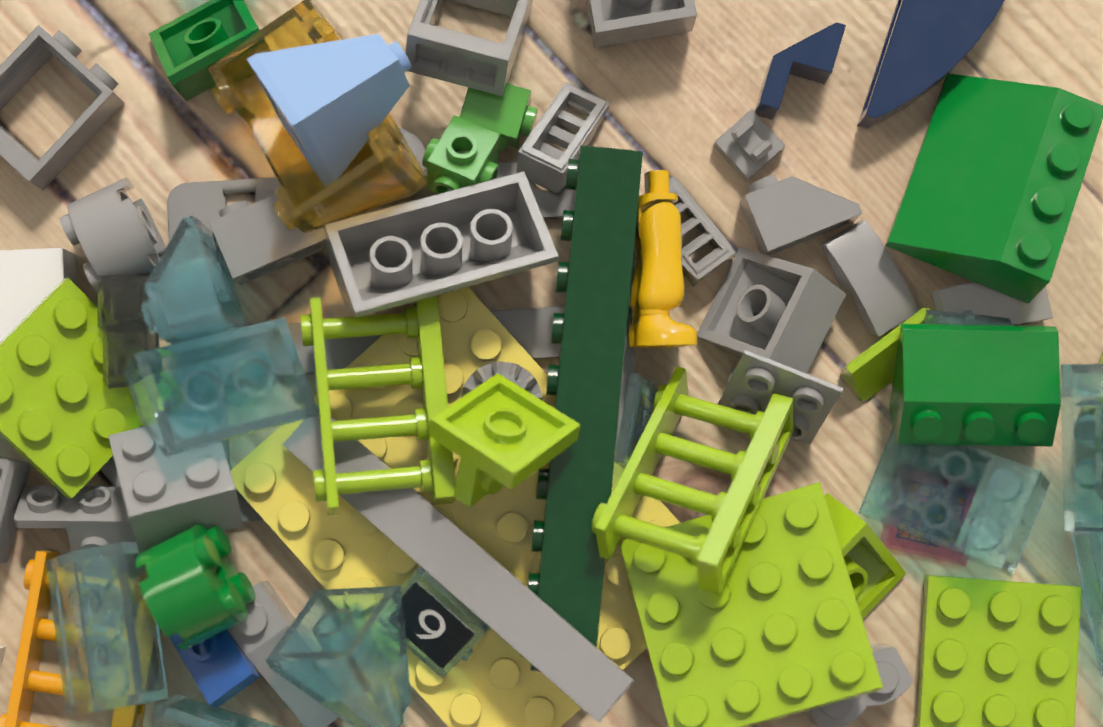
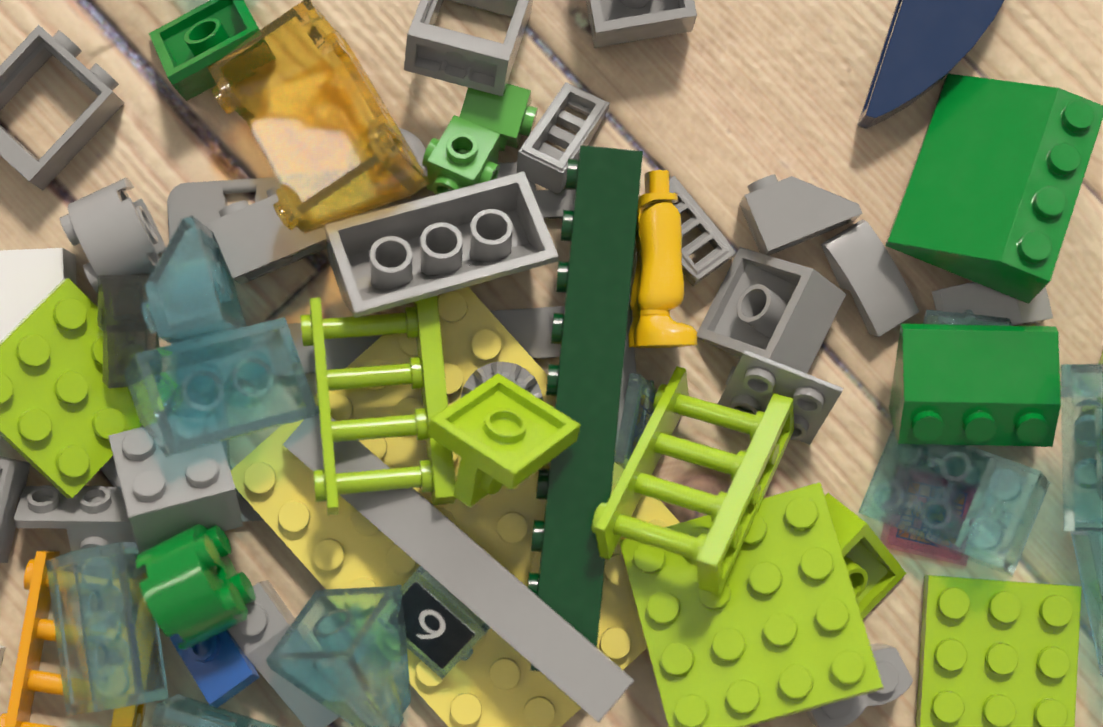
light blue slope [247,34,412,189] -> none
light grey tile [713,109,785,182] -> none
dark blue slope [754,22,846,120] -> none
lime slope [841,307,936,401] -> none

